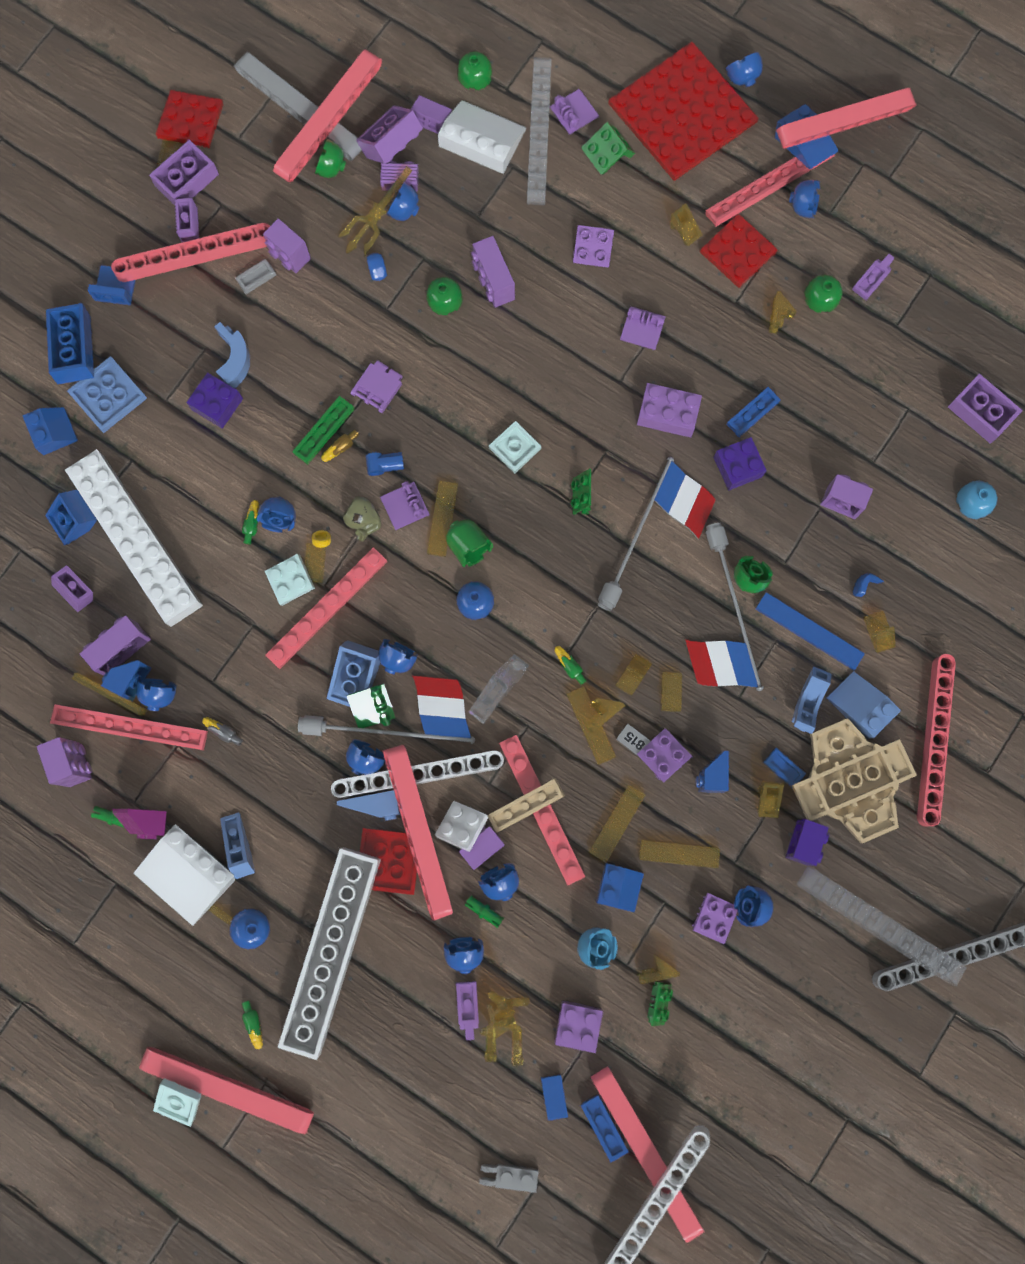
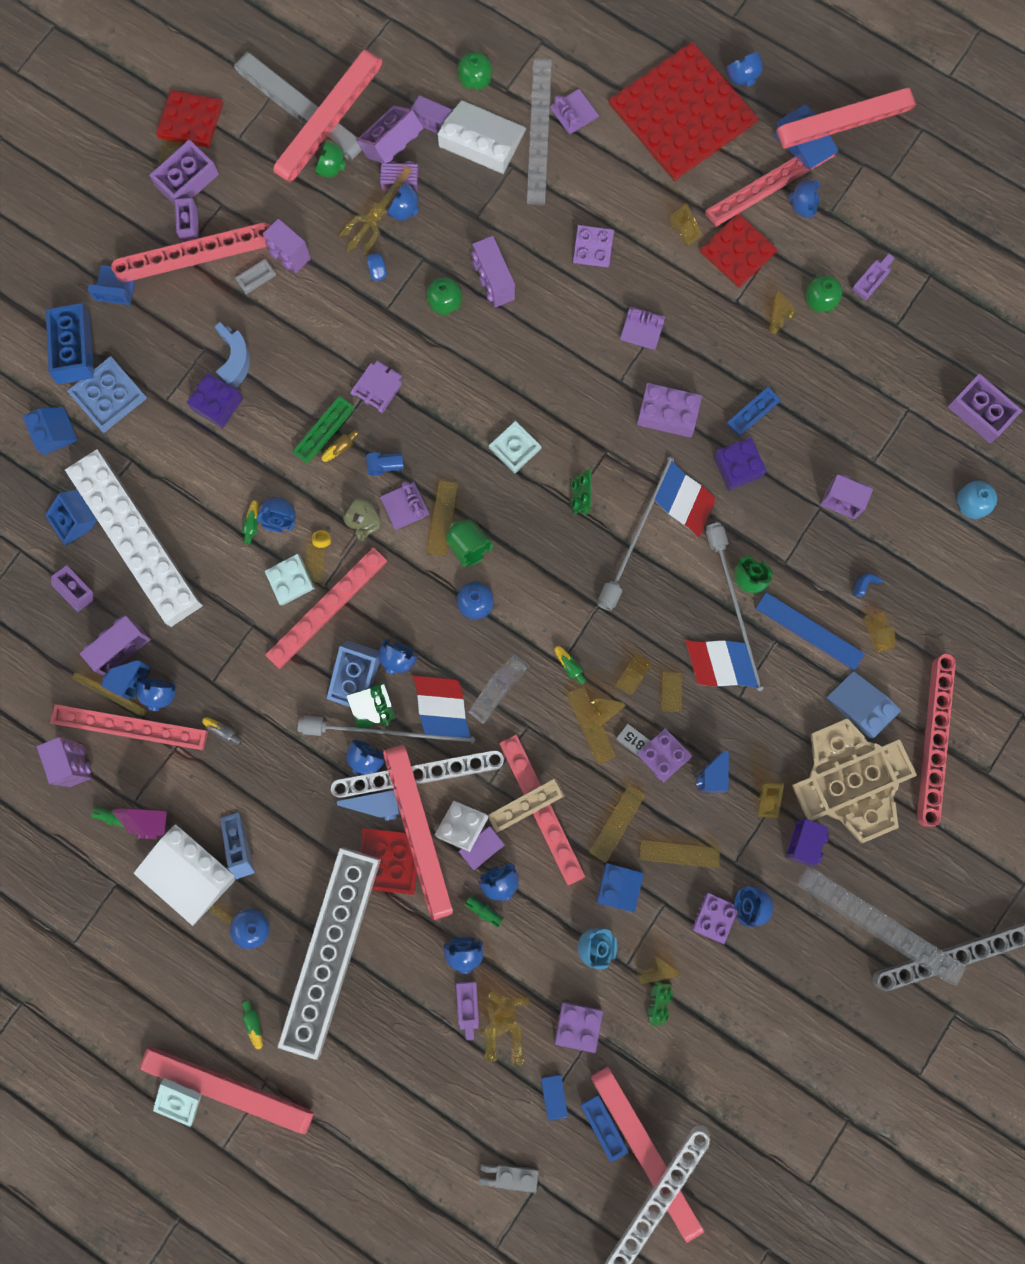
green bracket [582,122,635,175] -> none
blue tile [763,748,806,789] -> none
medium blue arch [792,666,832,734] -> none

